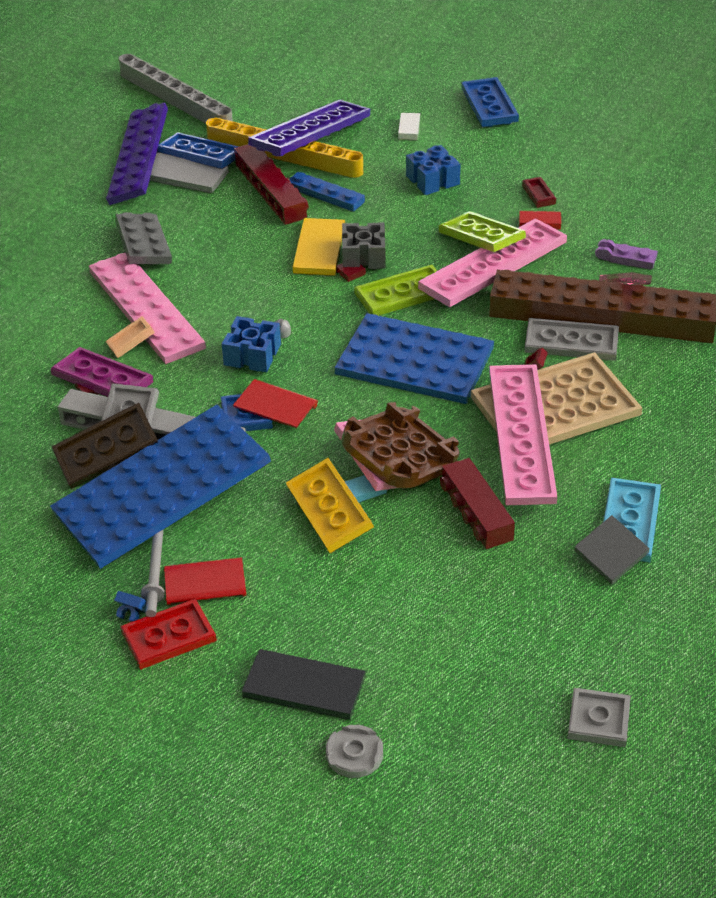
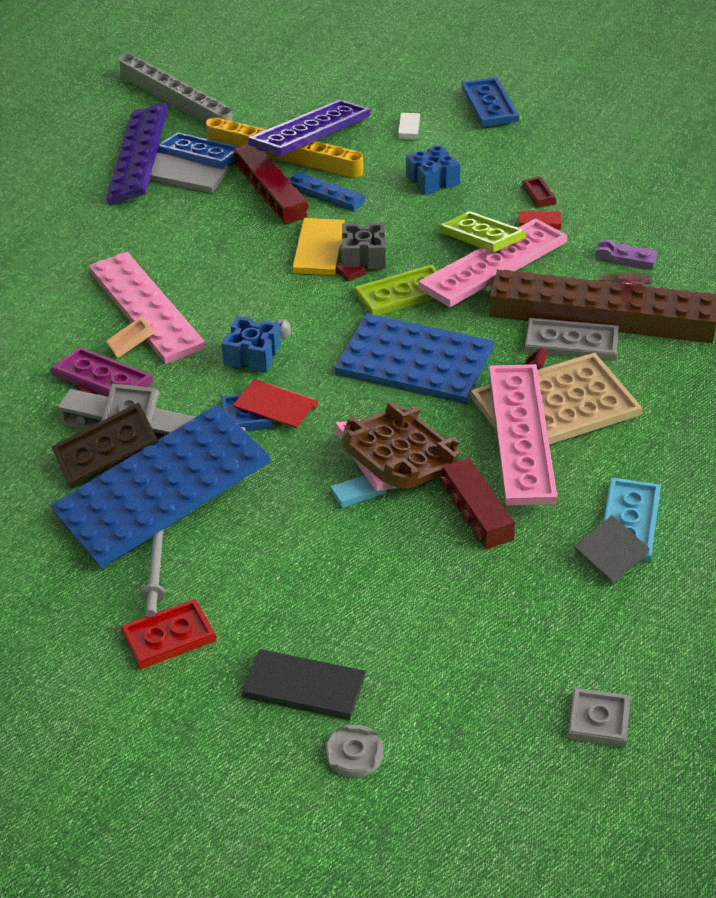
blue tile [114,591,146,622] -> none
dark grey plate [115,212,172,264] -> none
red piece [164,557,247,606] -> none
yellow plate [286,458,374,553] -> none

